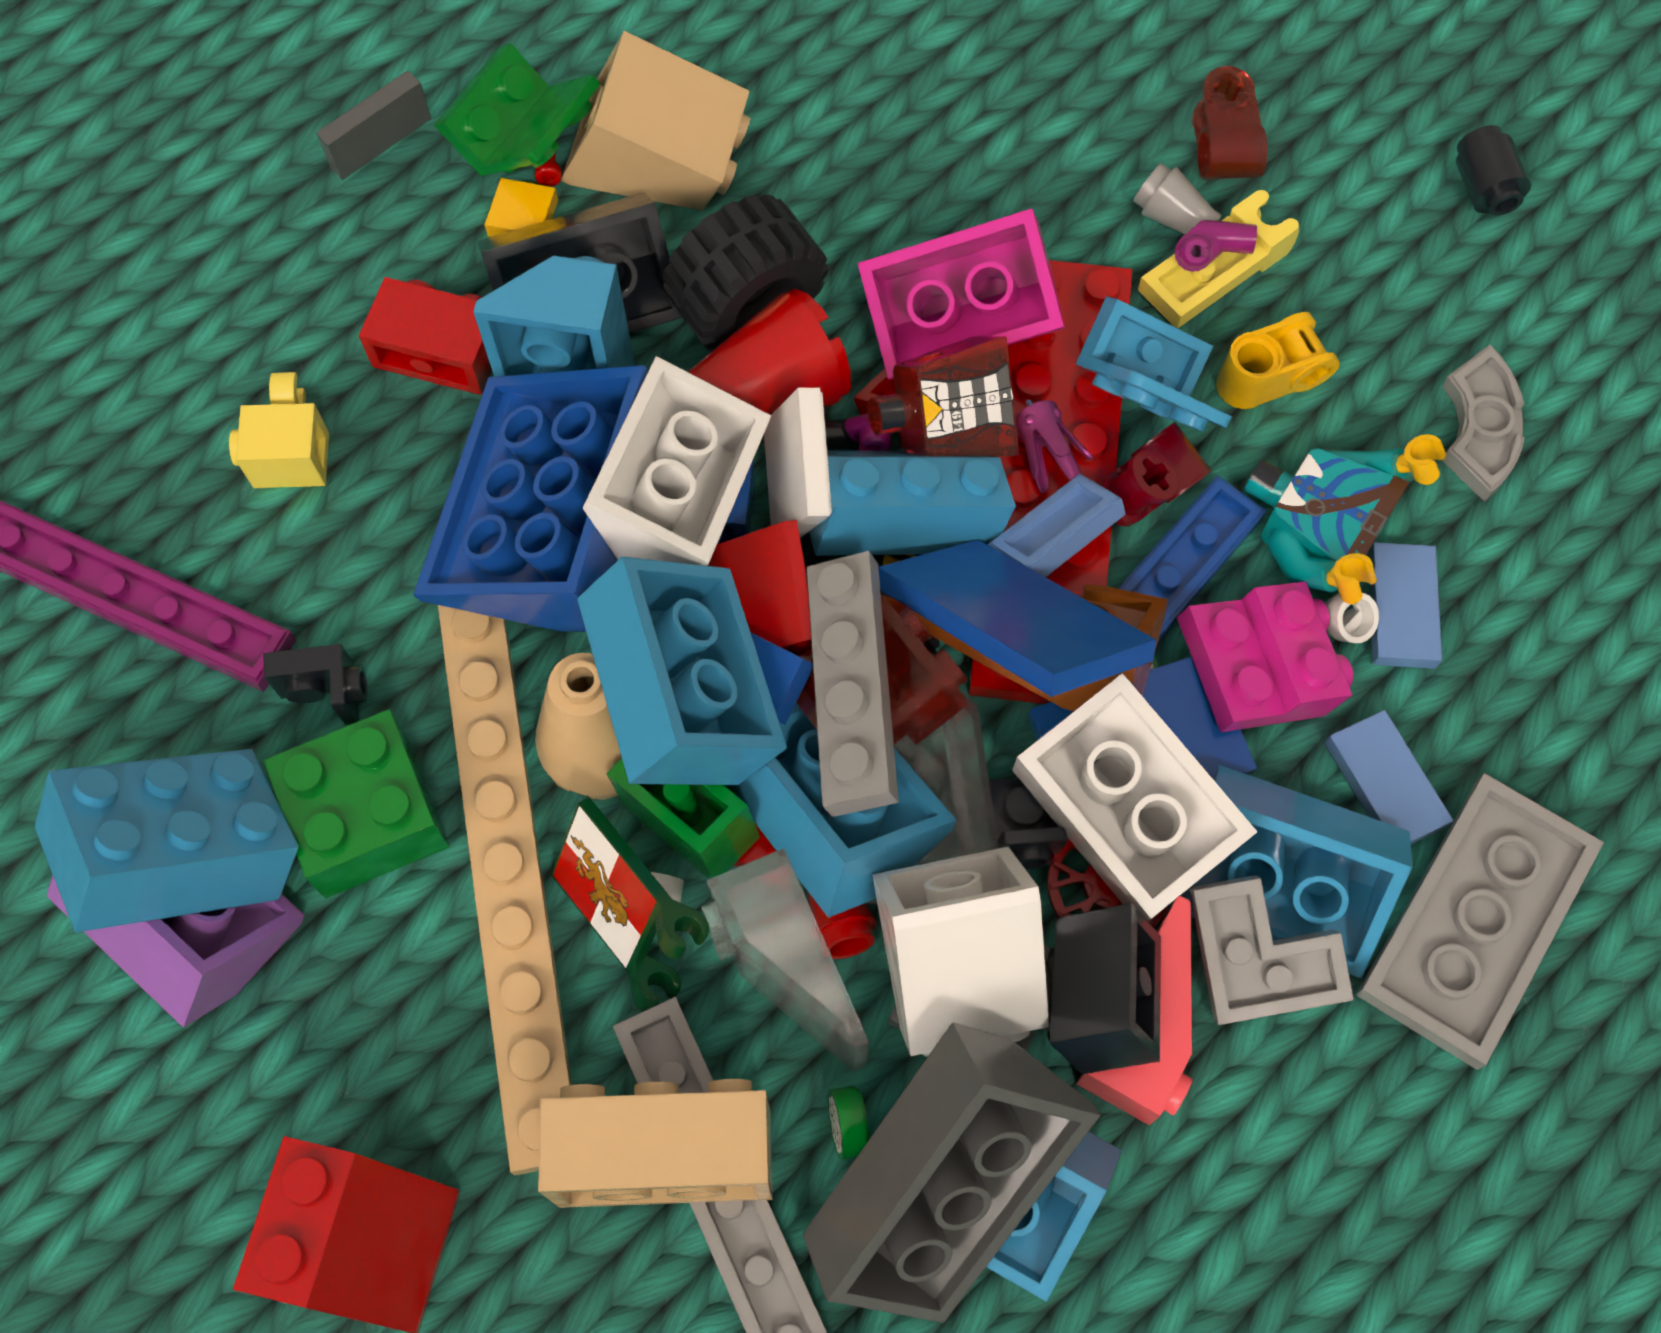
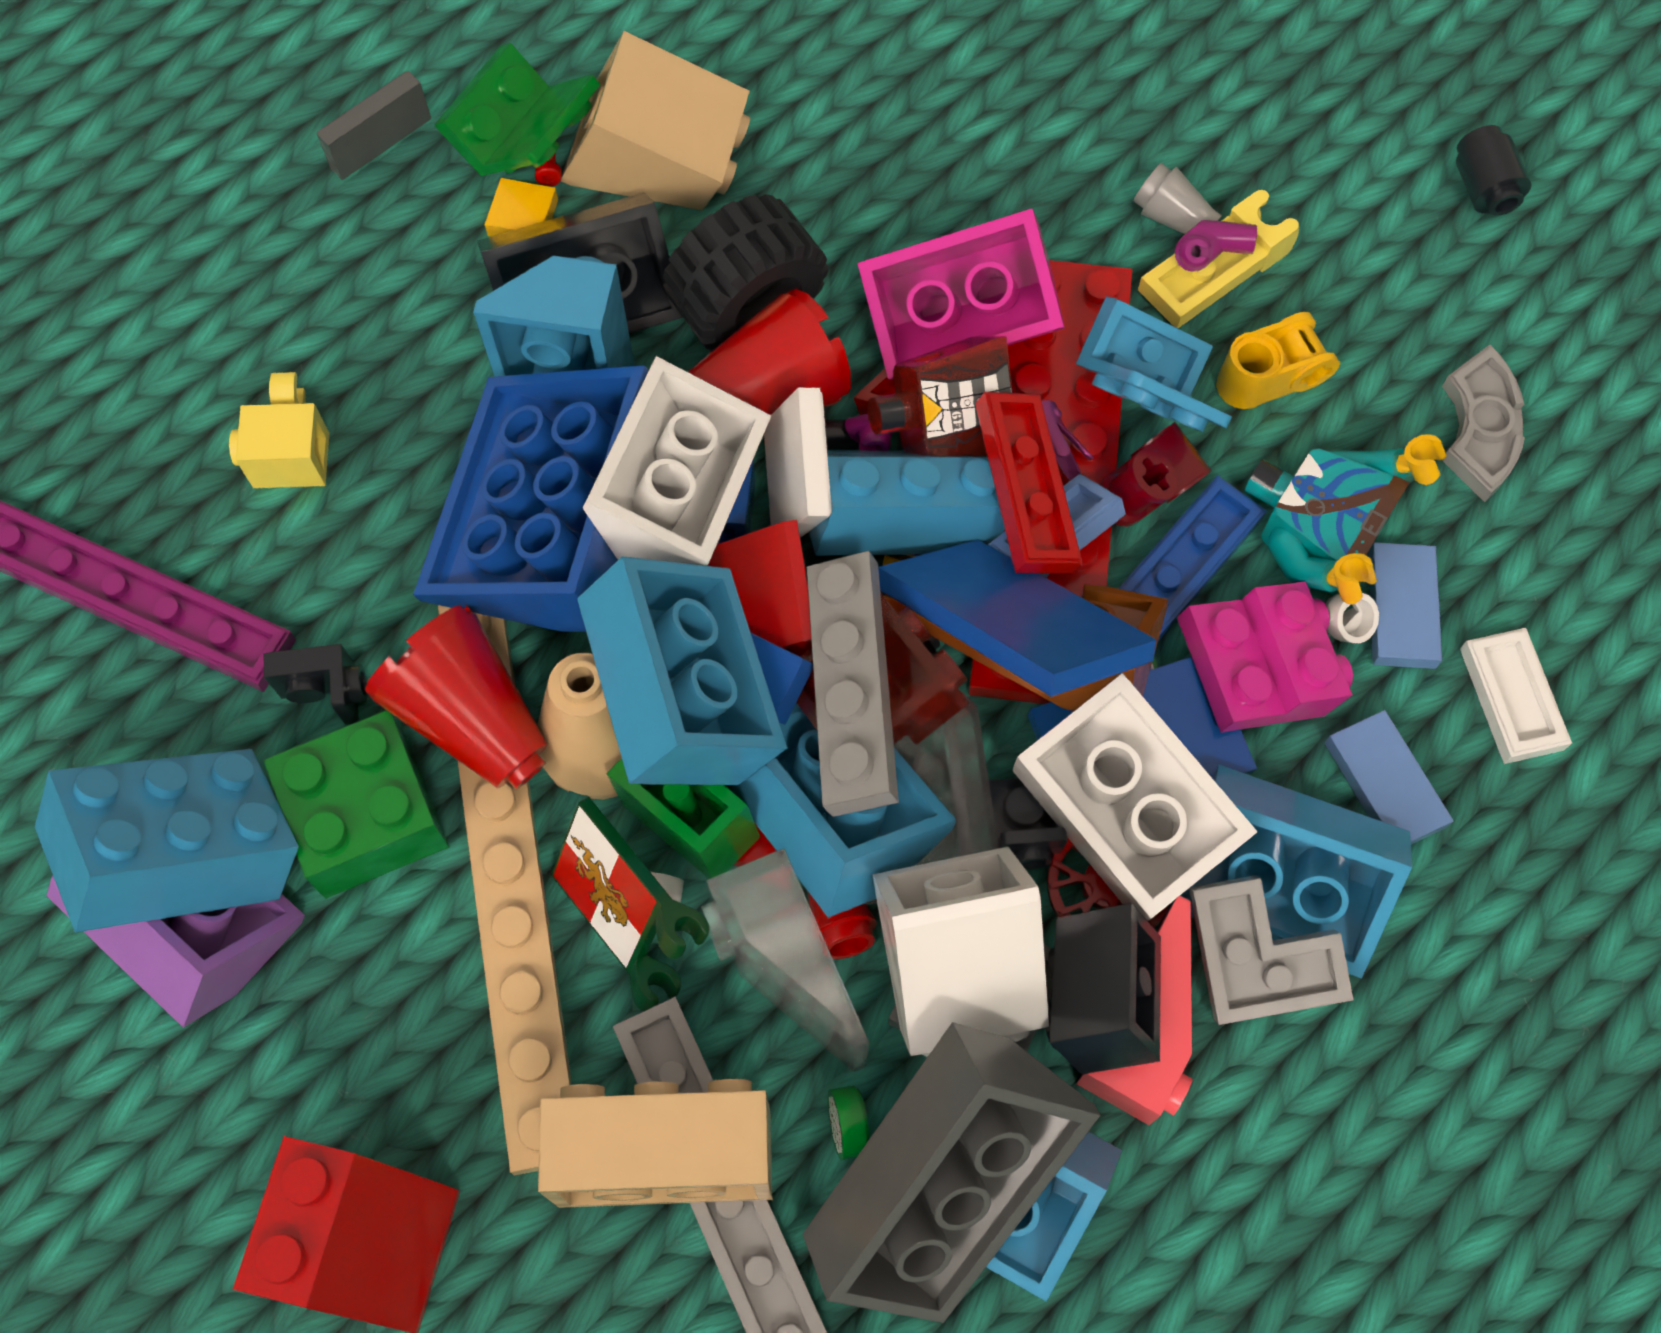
red brick [359,277,492,395] -> none
clear red piece [1192,66,1267,180] -> none
light grey plate [1356,773,1604,1070] -> none
none -> red cone [365,605,548,789]
none -> red tile [975,392,1083,573]
none -> white tile [1460,628,1572,764]

